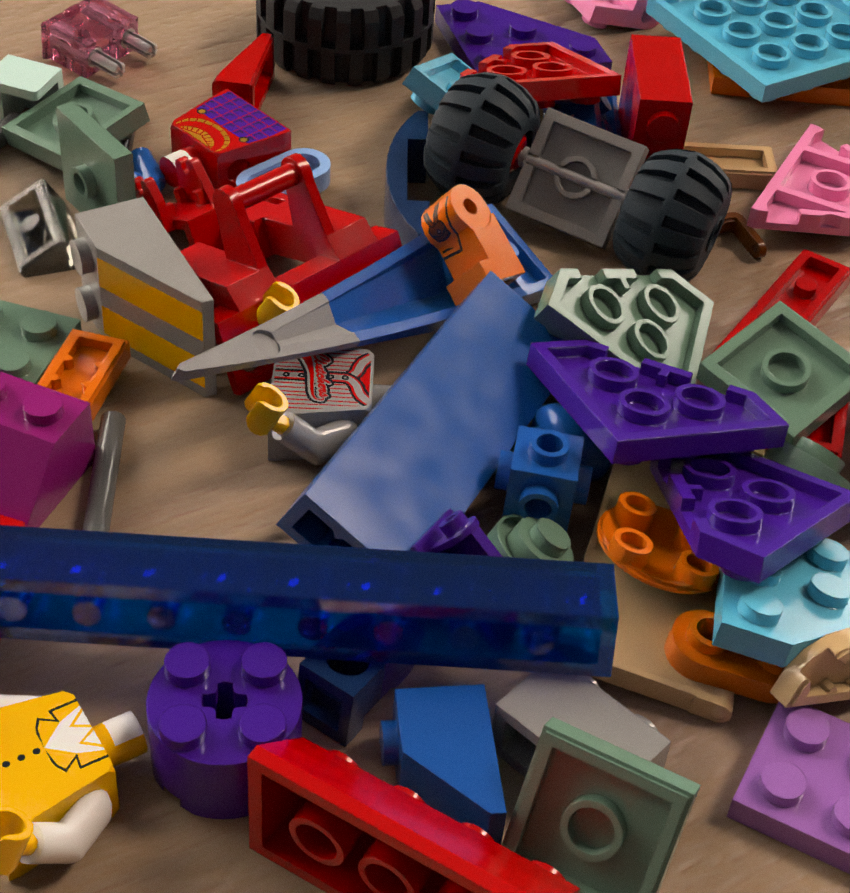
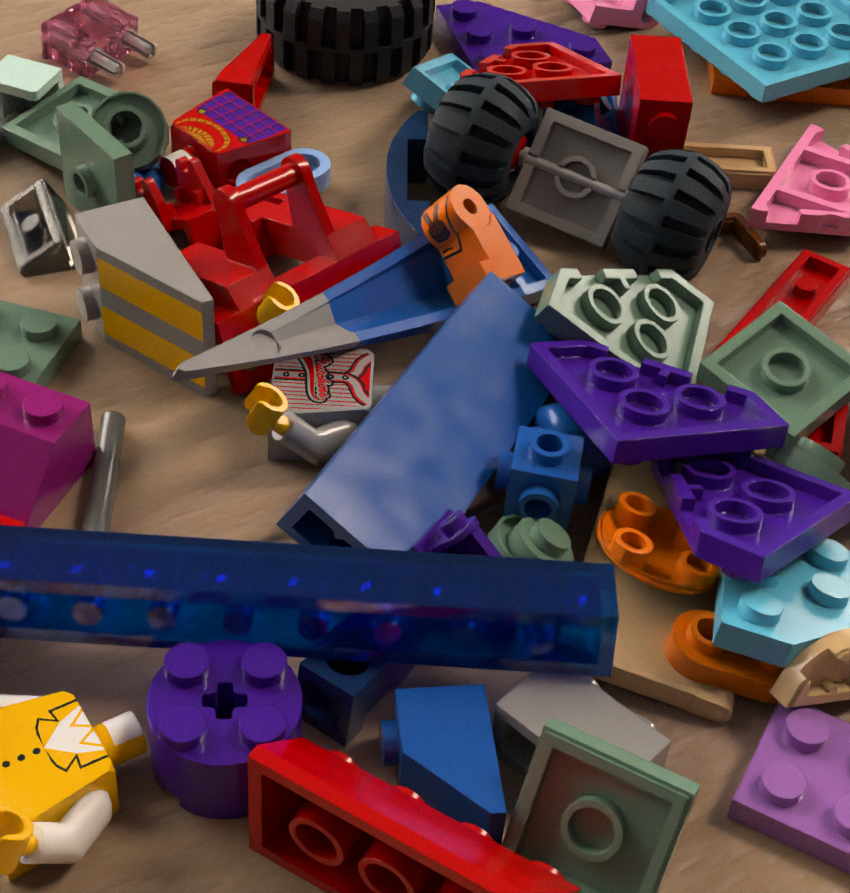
orange plate [37,329,131,422] -> none
none -> sand green plate [91,91,169,172]

